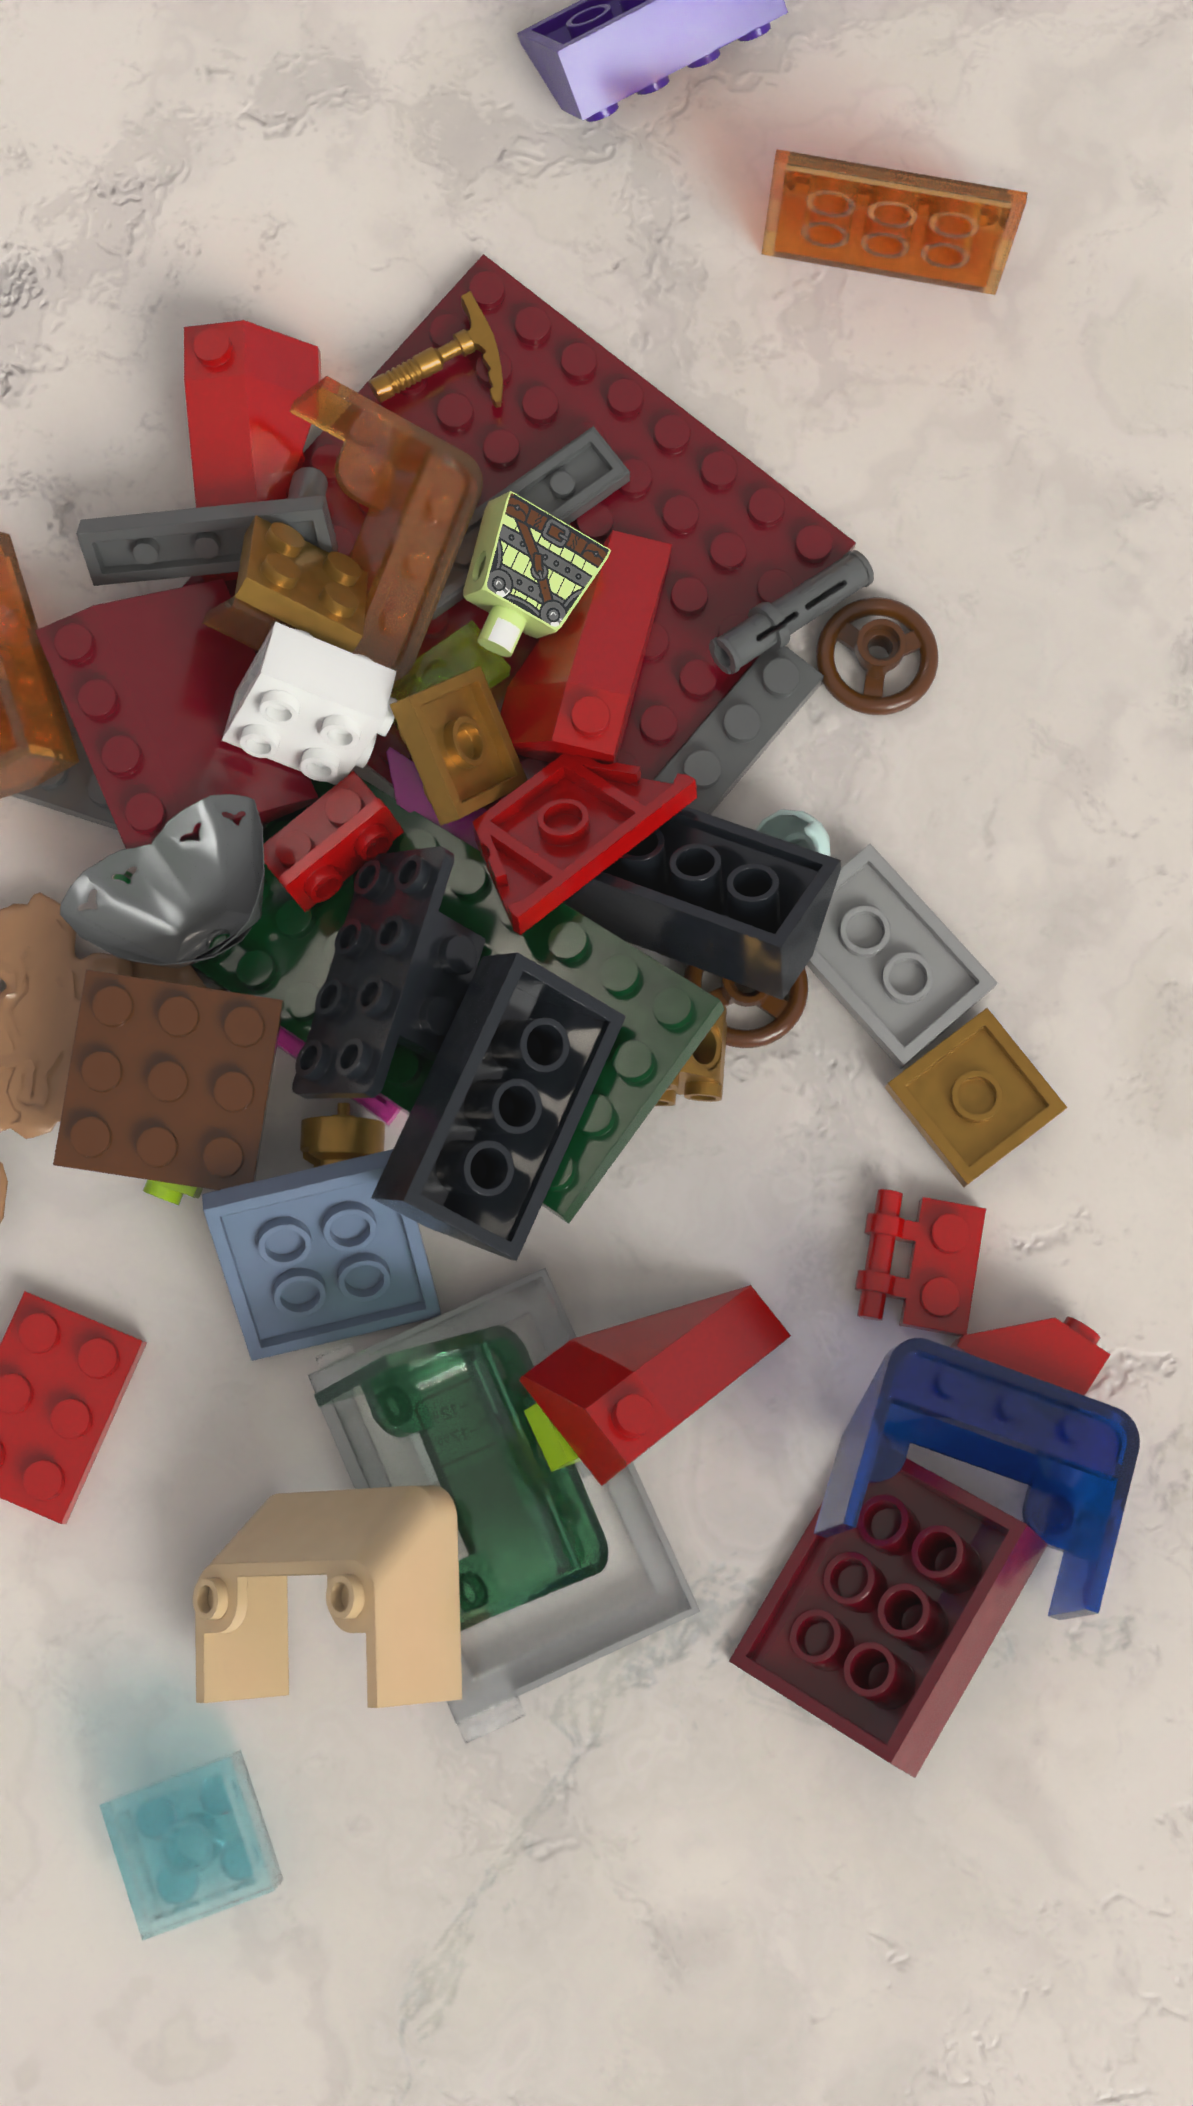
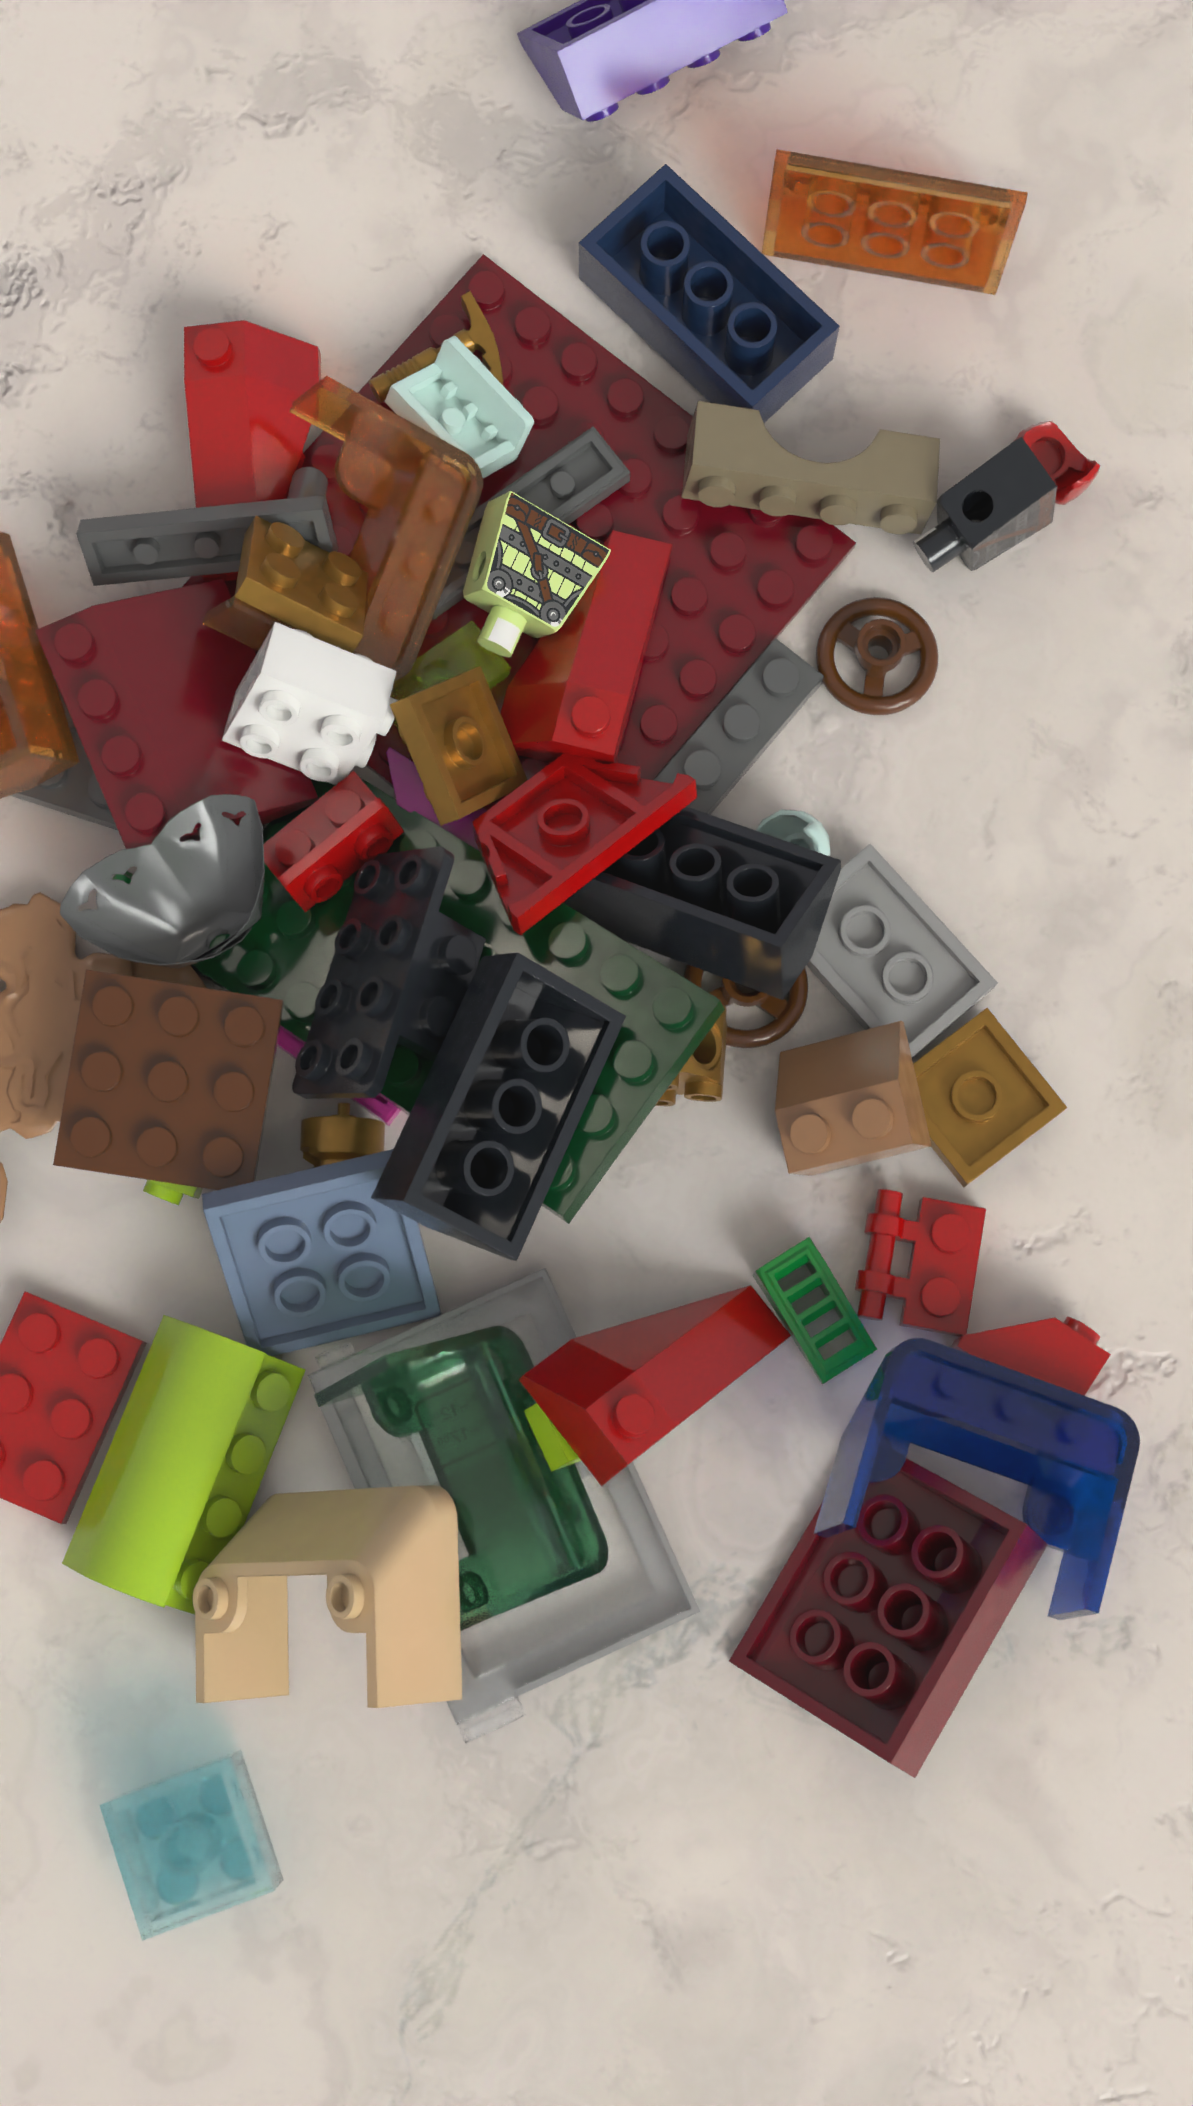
dark grey pin [709,550,874,674] -> none
none -> lime brick [62,1315,306,1615]
none -> light aqua bracket [385,336,534,488]
none -> dark blue brick [579,164,840,423]
none -> dark tan arch [682,401,940,535]
none -> green slope [752,1237,877,1384]
none -> medium nougat slope [775,1021,932,1176]
none -> black torso [913,437,1057,572]
none -> red hair [1013,421,1100,505]

